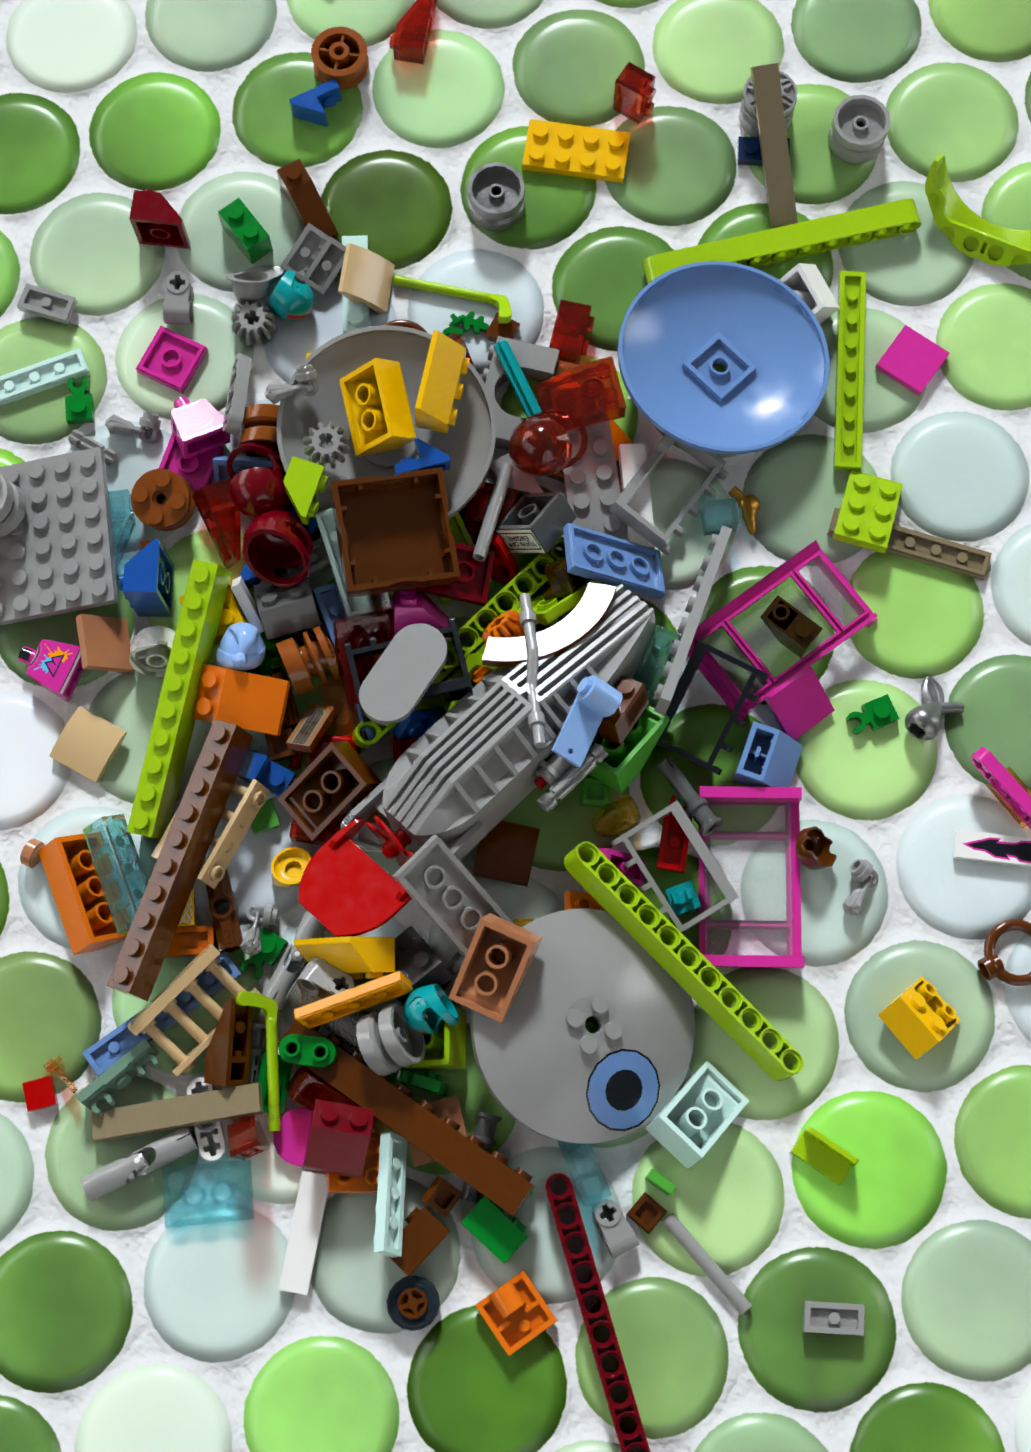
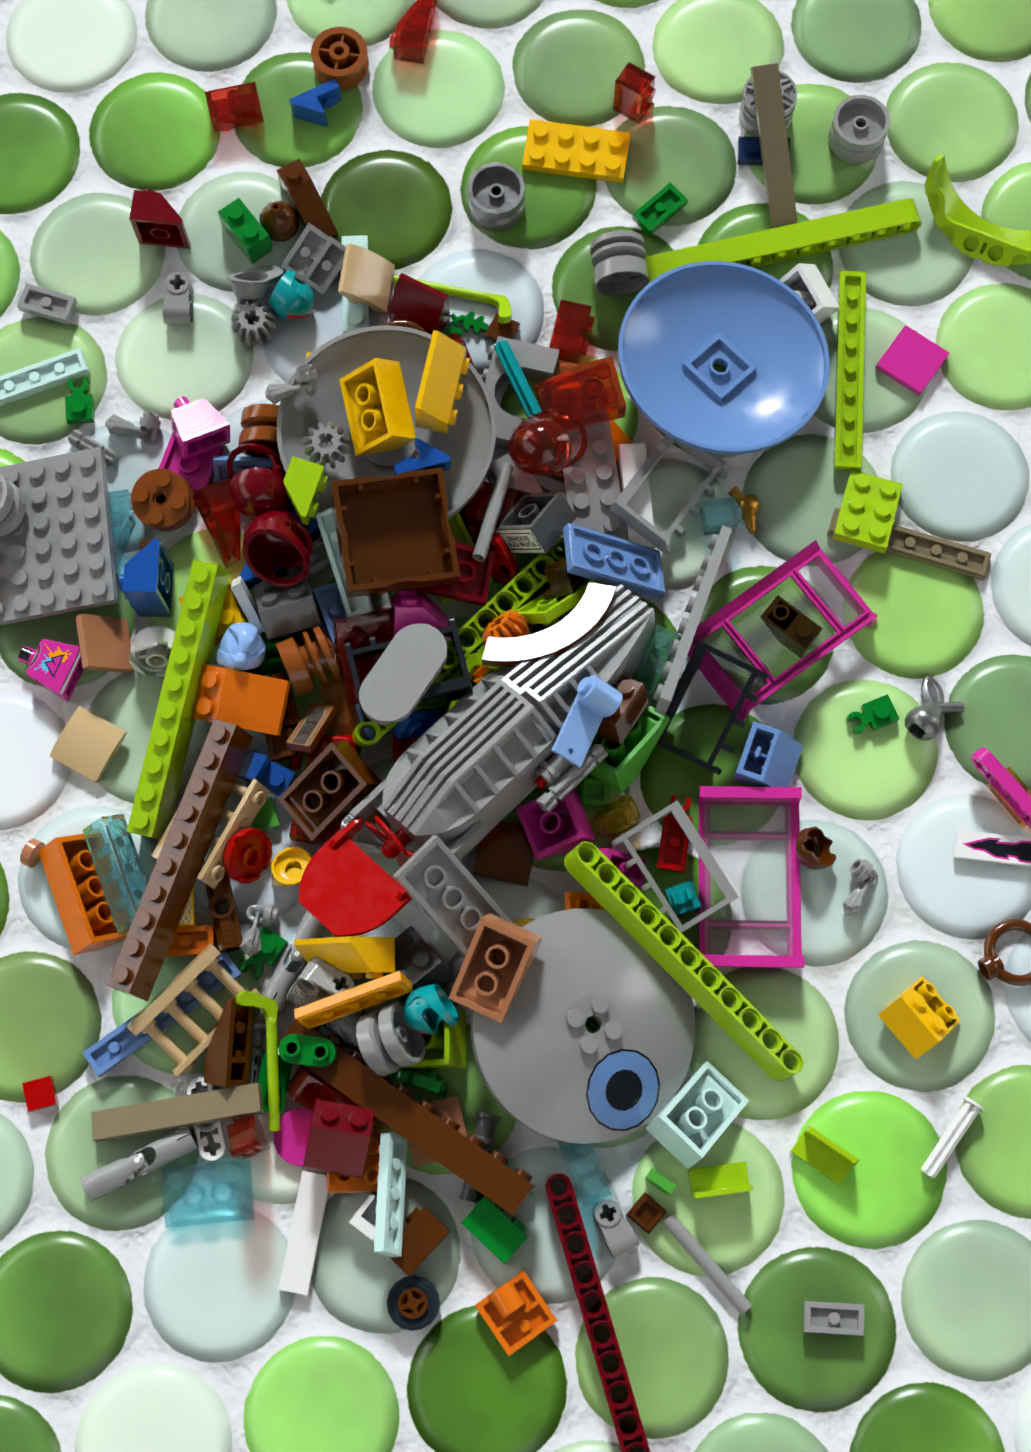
clear orange piece [44,1056,78,1093] -> none
sand green plate [76,1038,161,1116] -> none
dark pink tile [136,326,208,394] -> none
light grey beam [222,353,252,436] -> none
reddish brown tile [421,1175,463,1218] -> none
light grey bar [519,593,546,749] -> none
dark grey pin [657,757,723,836] -> none
dark pink tile [764,665,835,740] -> none
none -> clear red brick [205,82,264,132]
none -> red tile [223,827,272,884]
none -> reddish brown helmet [260,201,299,242]
none -> white panel [349,1193,377,1241]
none -> dark red slope [388,273,450,335]
none -> dark pink slope [516,789,596,860]
none -> light grey wheel [590,230,649,297]
none -> green plate [632,183,688,236]
none -> lime panel [688,1161,753,1199]
none -> white axle [921,1096,985,1178]

